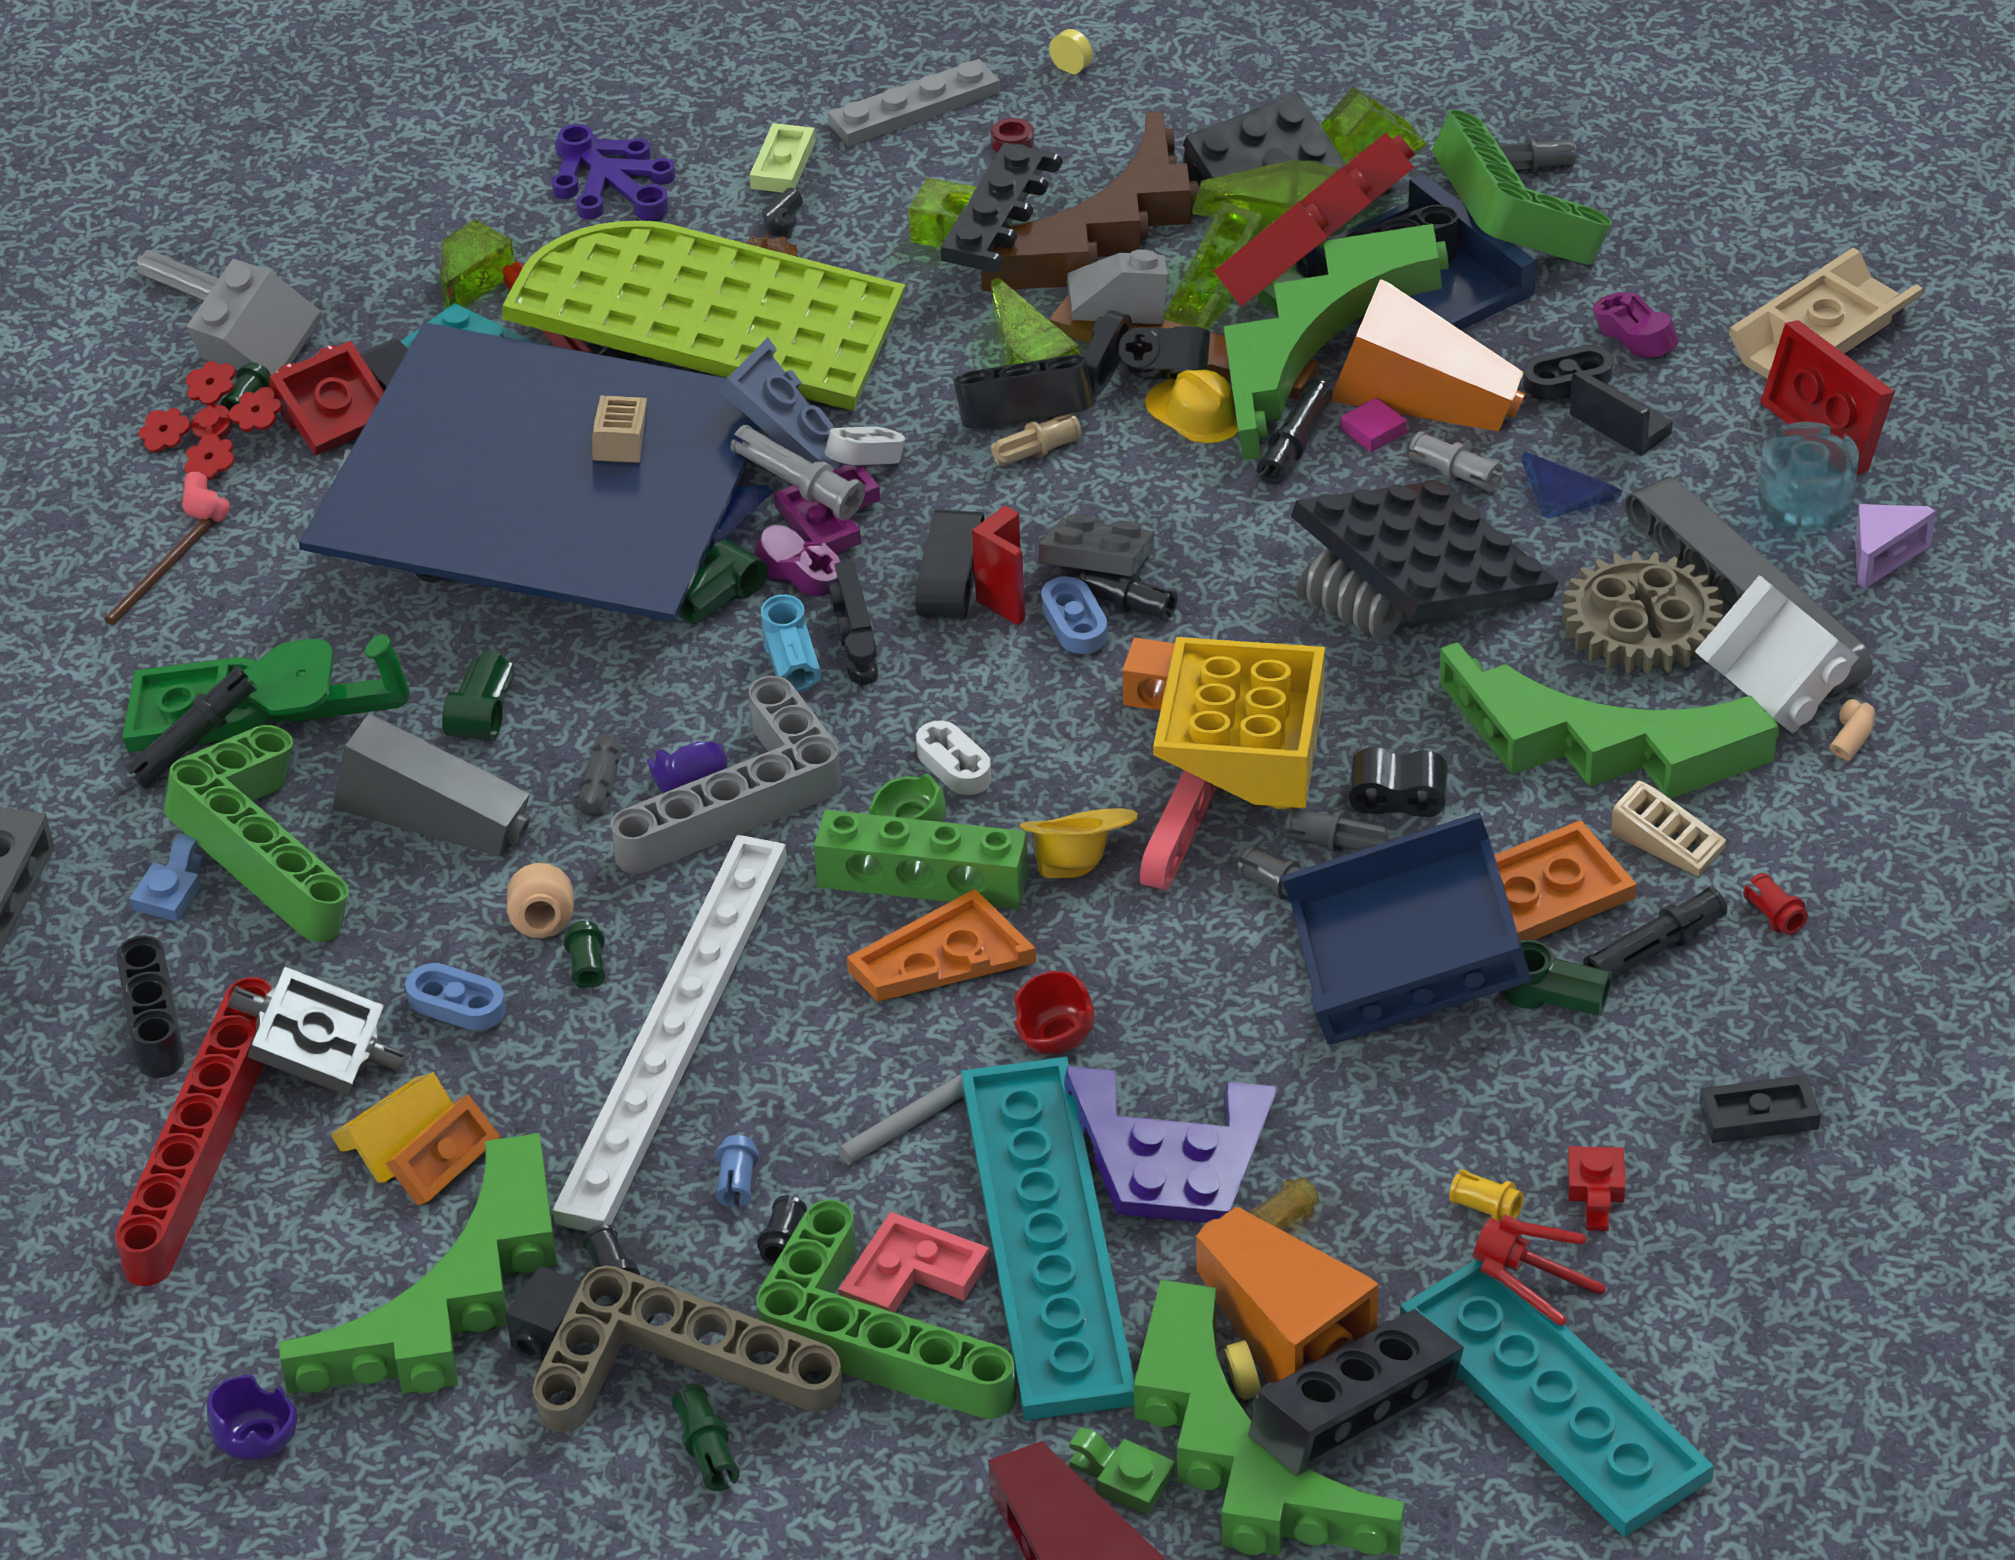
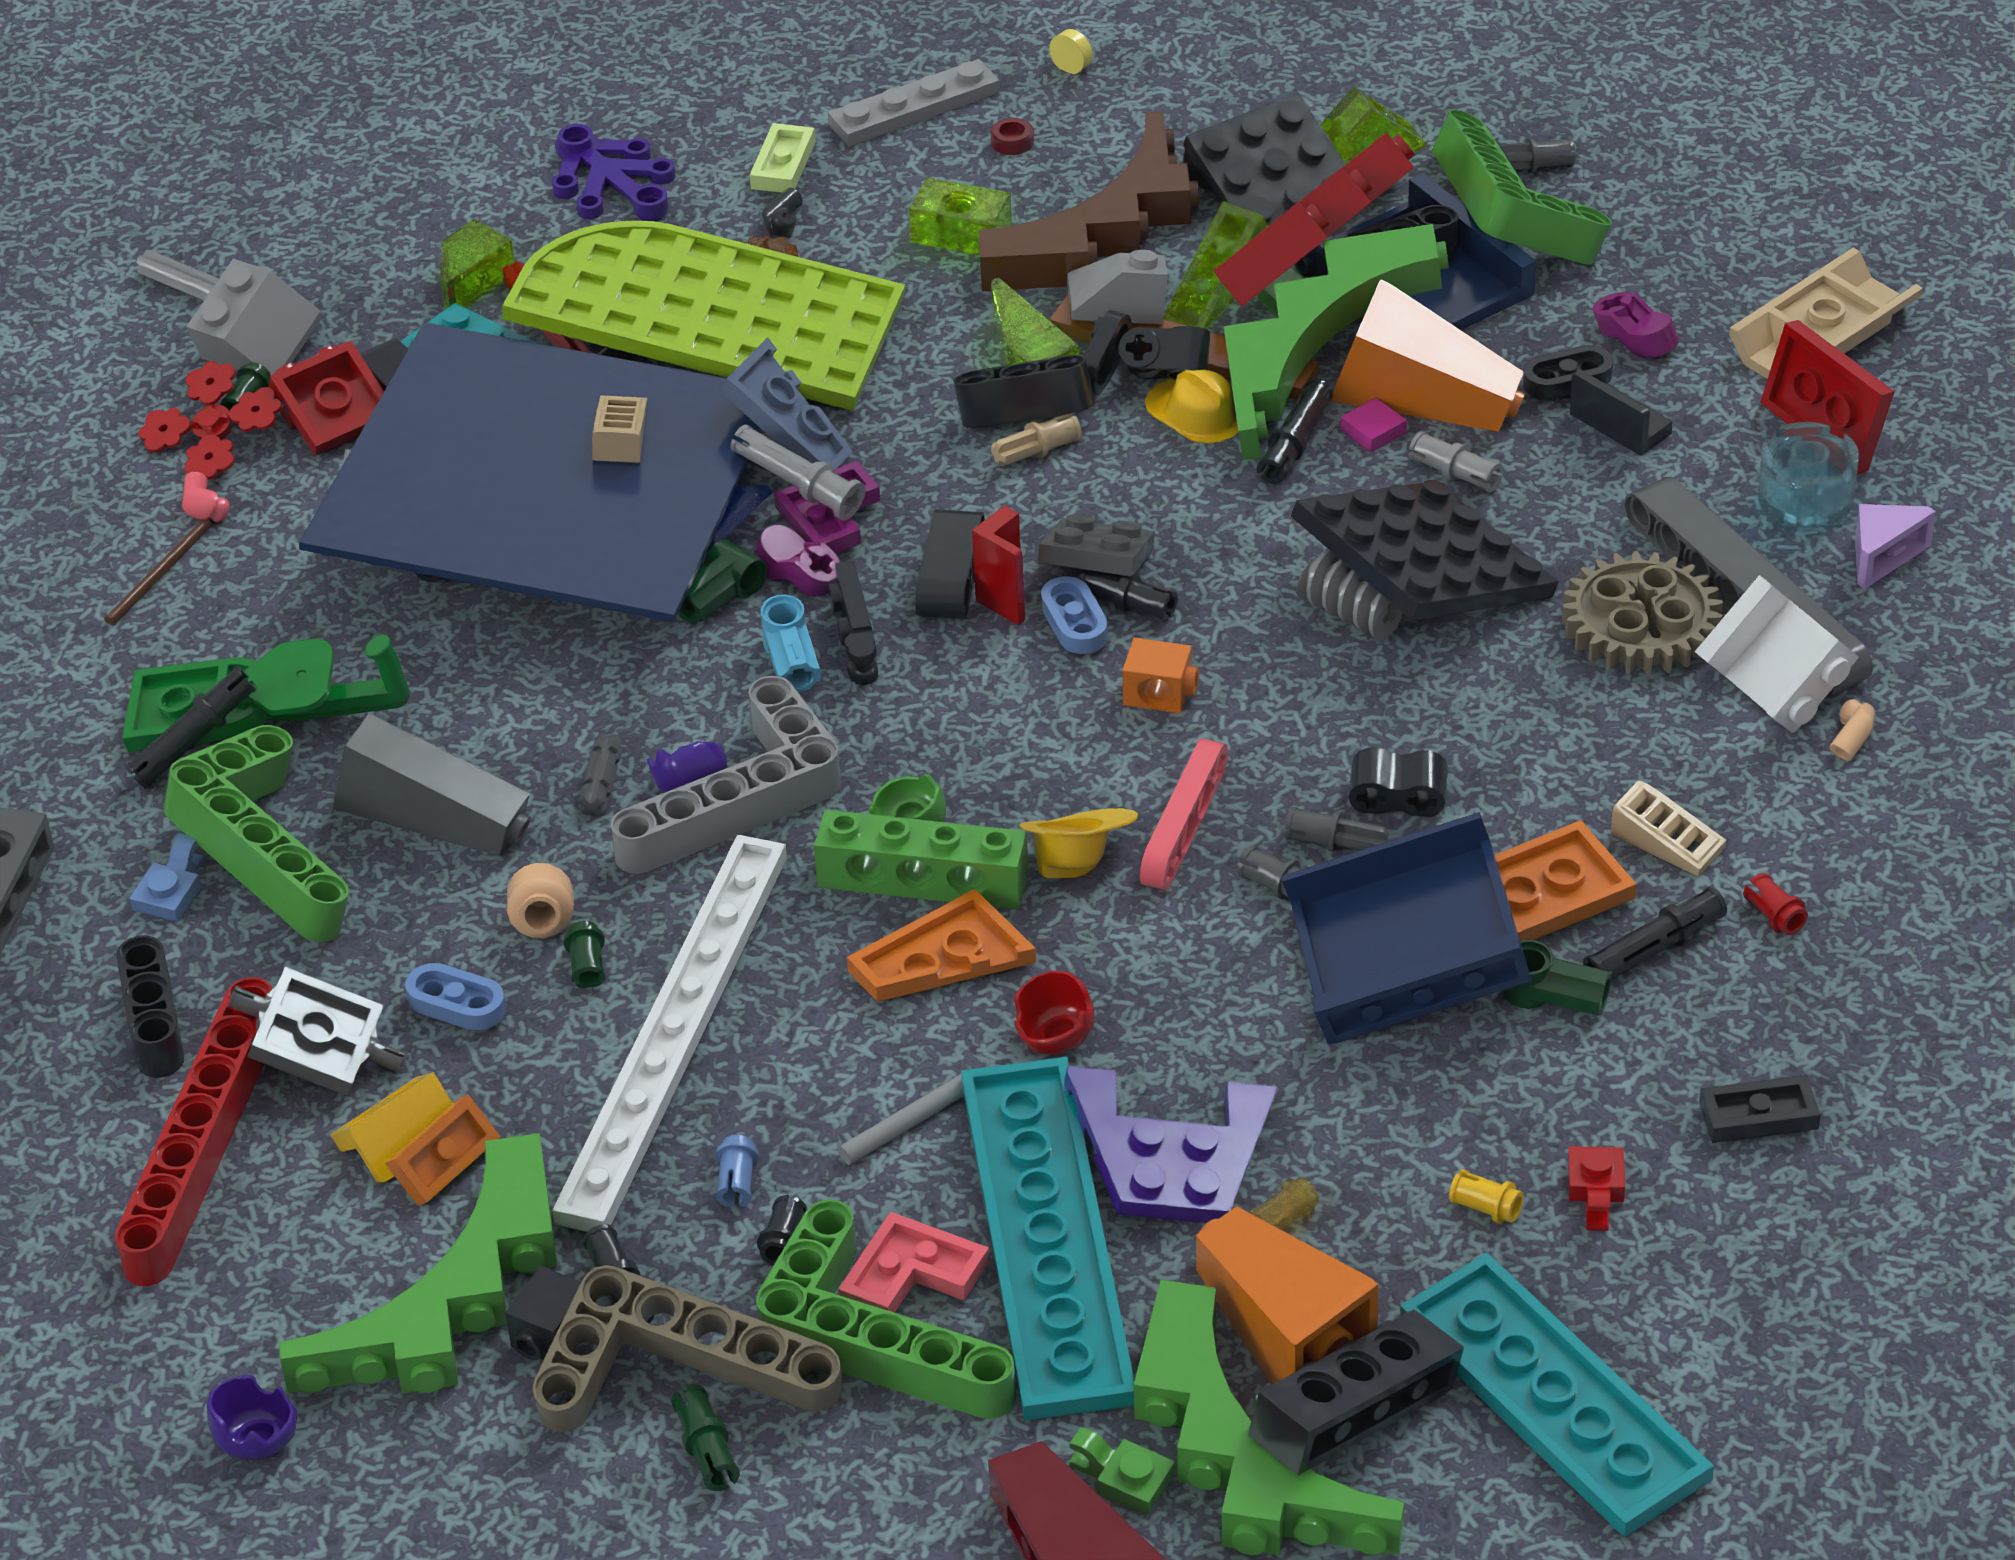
dark green piece [442,650,515,741] -> none
white beam [825,427,906,465] -> none
white beam [916,721,991,795] -> none
black hinge [941,142,1063,272] -> none
yellow slope [1153,637,1325,809] -> none
clear neon green slope [1192,160,1337,227] -> none
light yellow tile [1224,1340,1261,1401] -> none
bright green arch [1439,642,1779,799] -> none
red plant [1472,1214,1606,1326] -> none
clear blue slope [1521,451,1623,519] -> none

